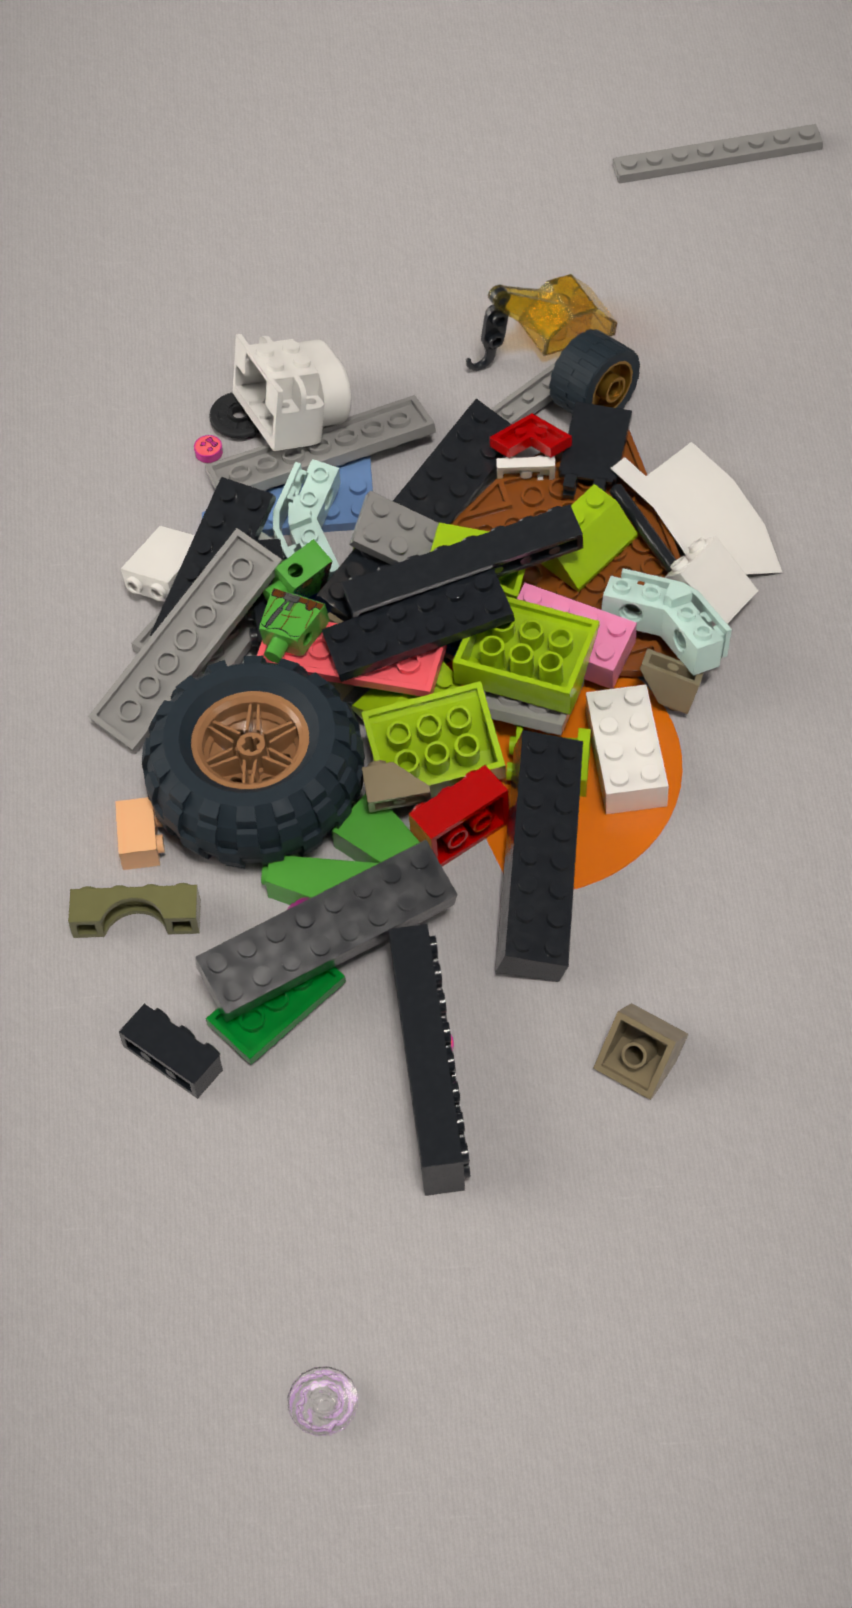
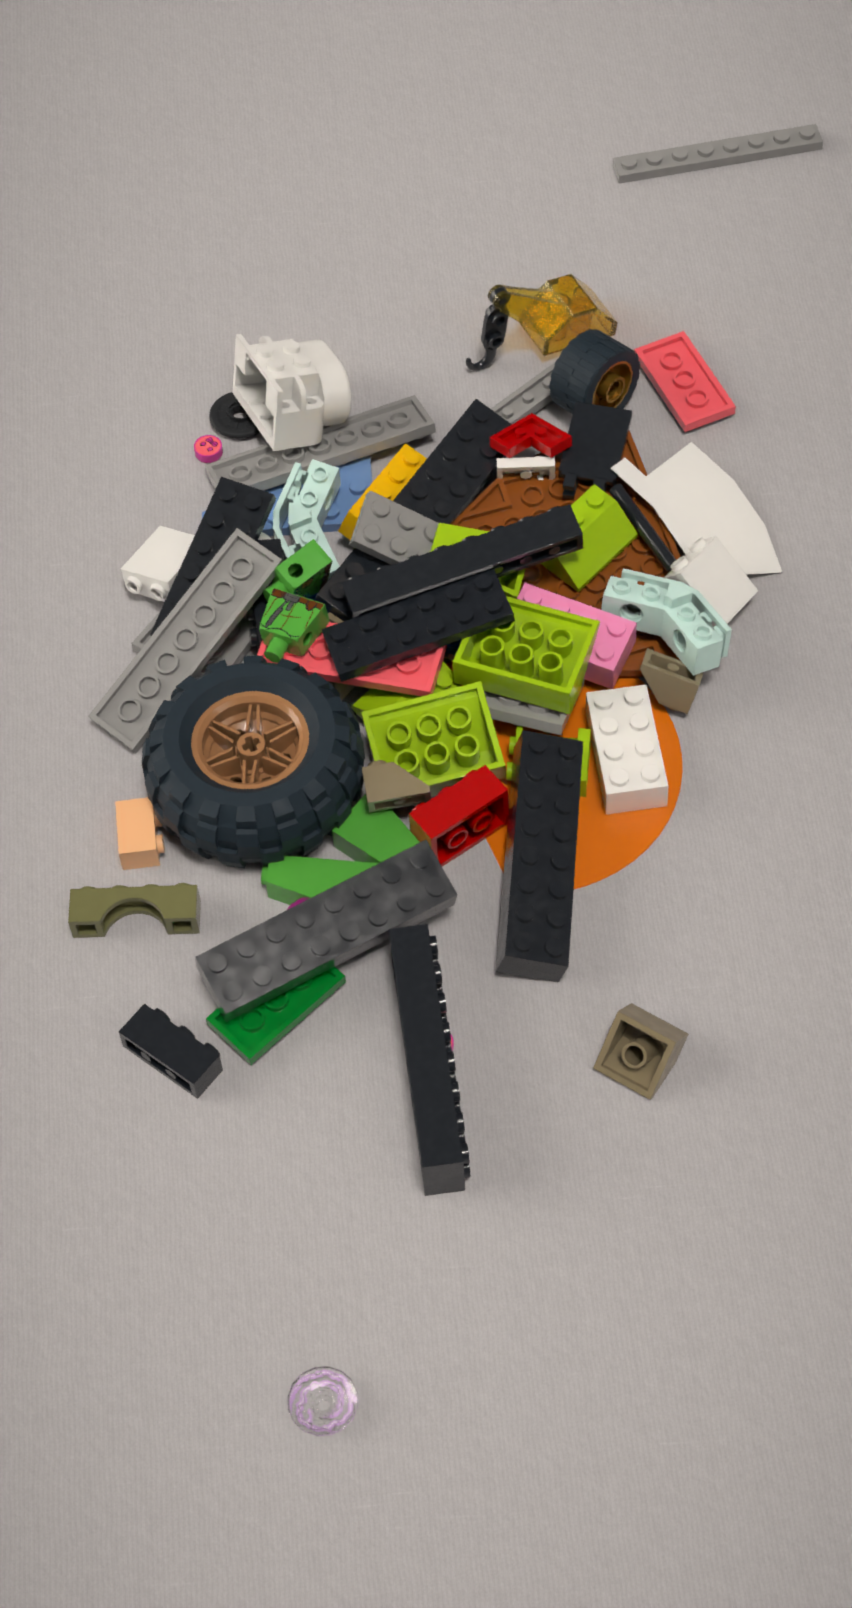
none -> yellow brick [338,443,427,540]
none -> coral plate [634,331,736,432]

